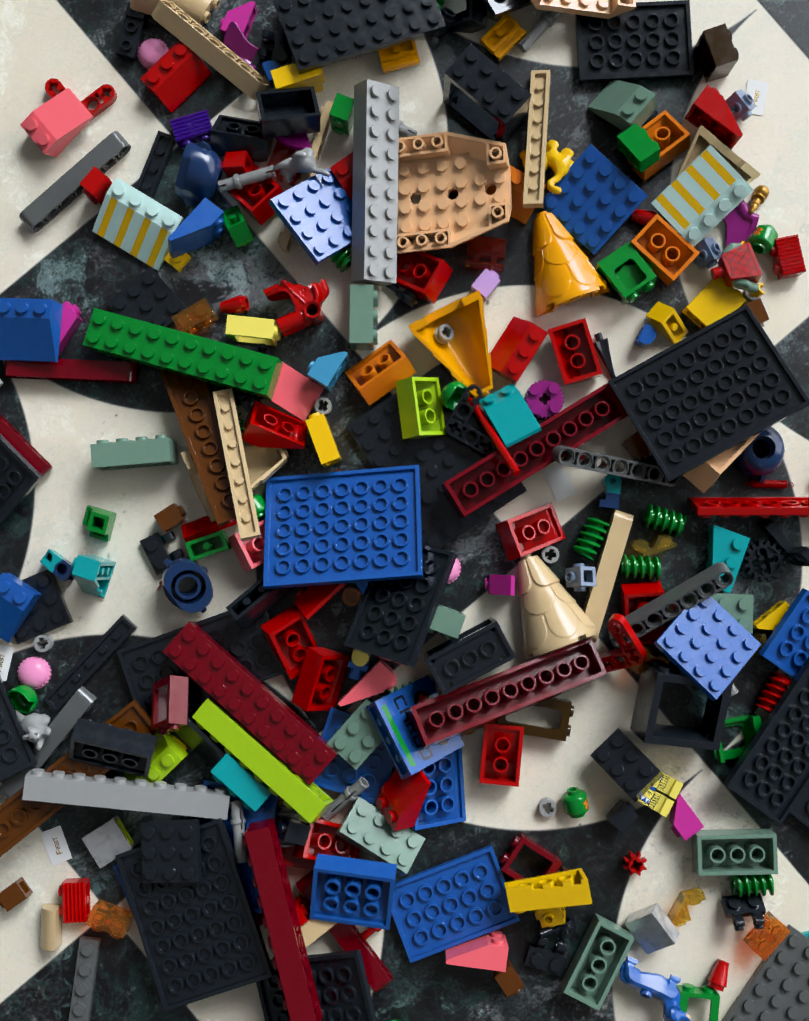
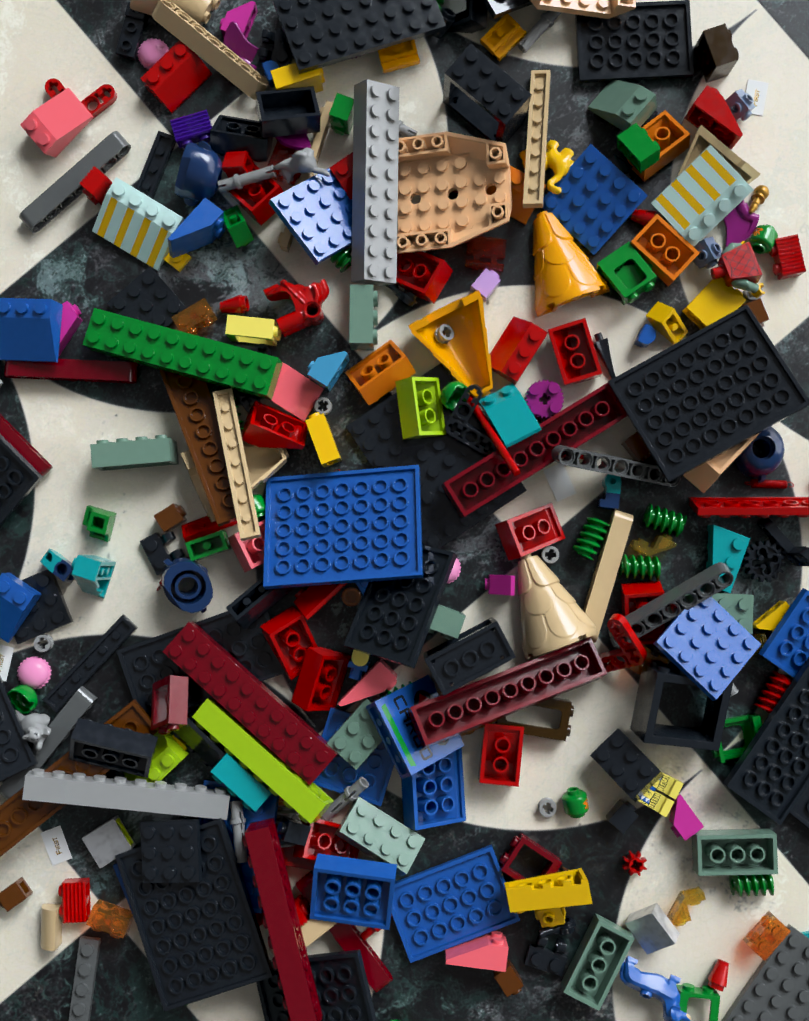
red slope [375,769,431,831] -> none
sand blue brick [565,563,596,592] -> none
black plate [721,893,766,931] -> none

